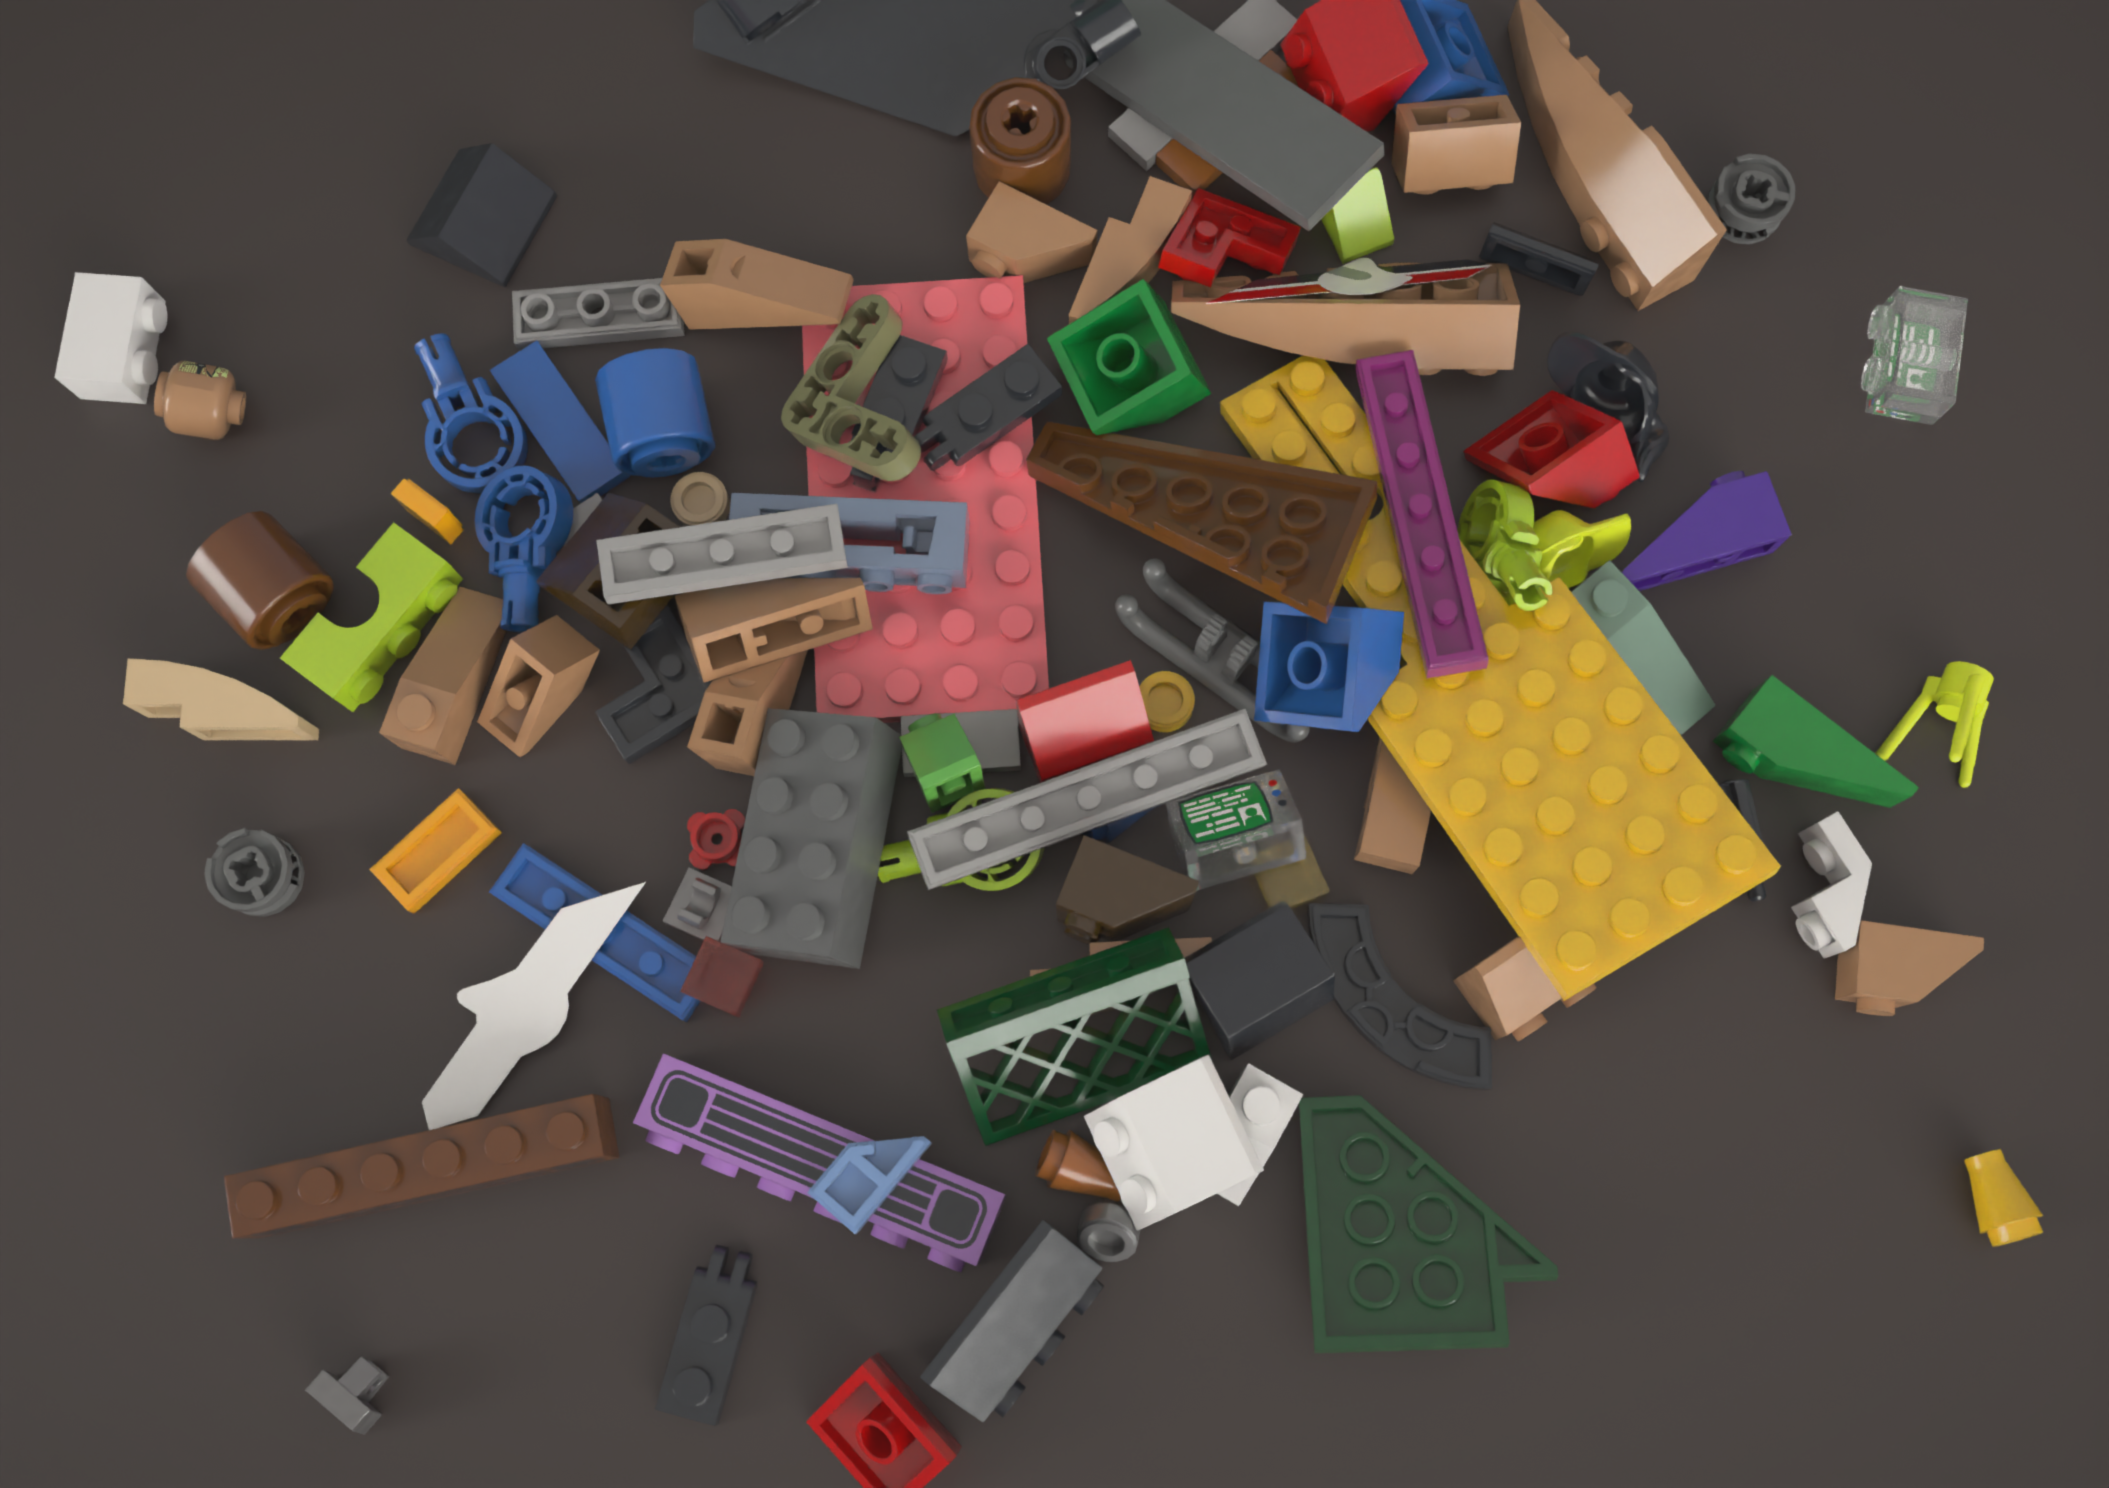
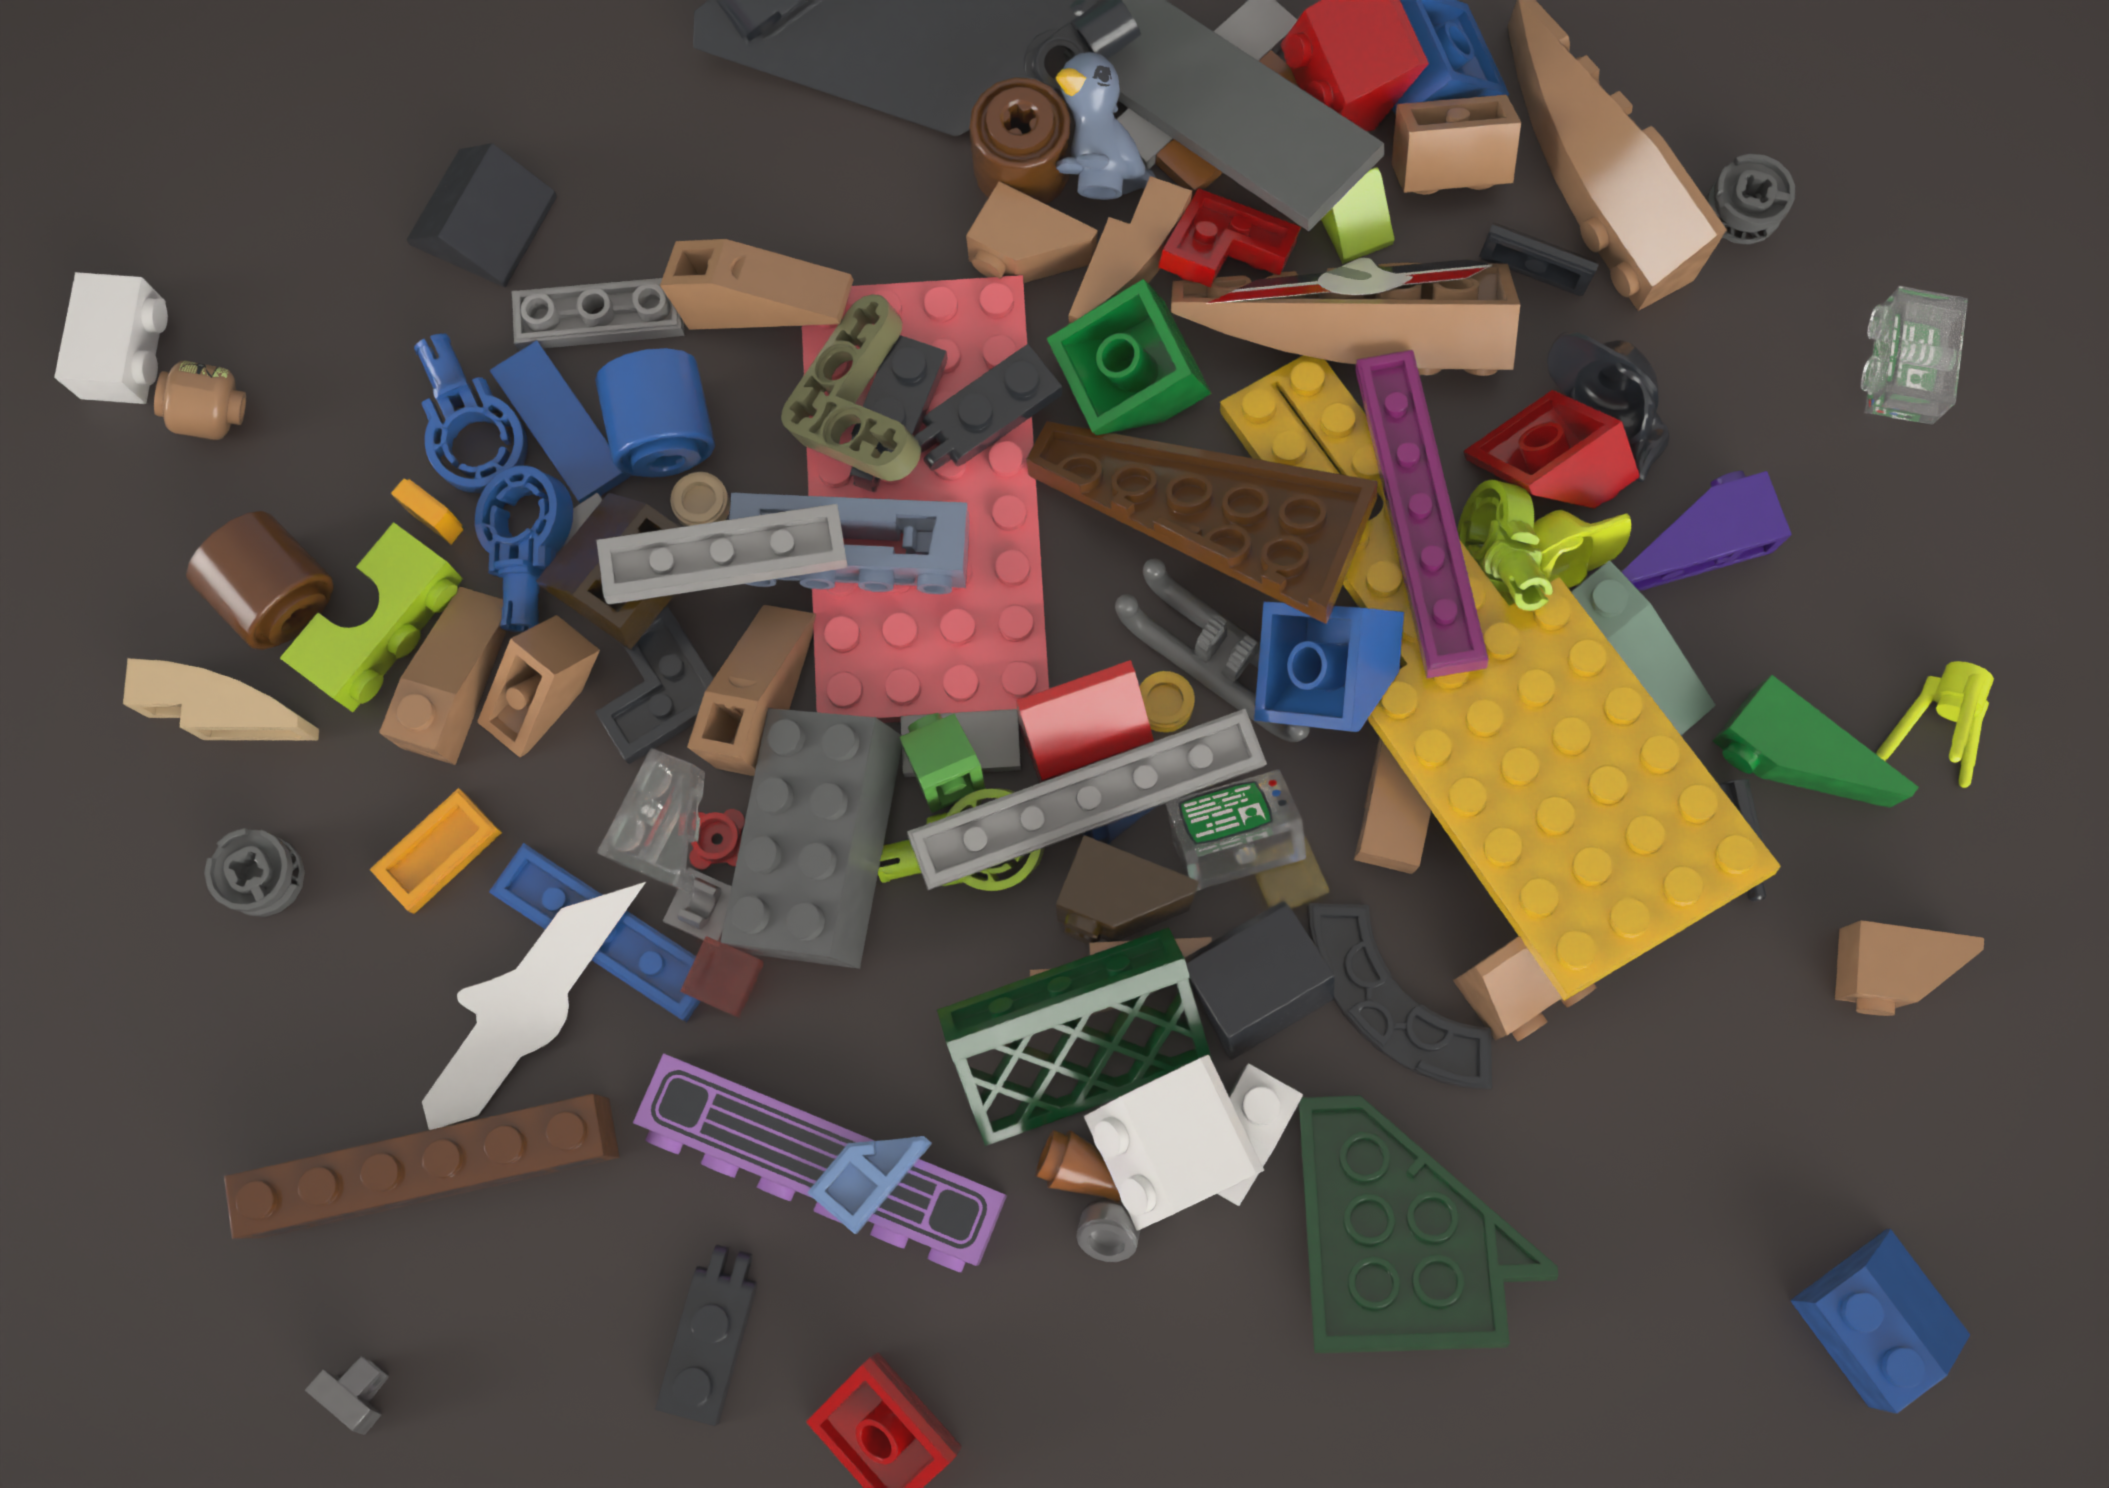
medium nougat slope [675,578,873,683] -> none
slope [920,1220,1104,1423] -> none
white slope [1791,811,1872,959] -> none
yellow cone [1964,1149,2043,1247] -> none
none -> clear wing [597,748,705,894]
none -> sand blue animal [1056,52,1156,200]
none -> blue slope [1790,1229,1970,1414]

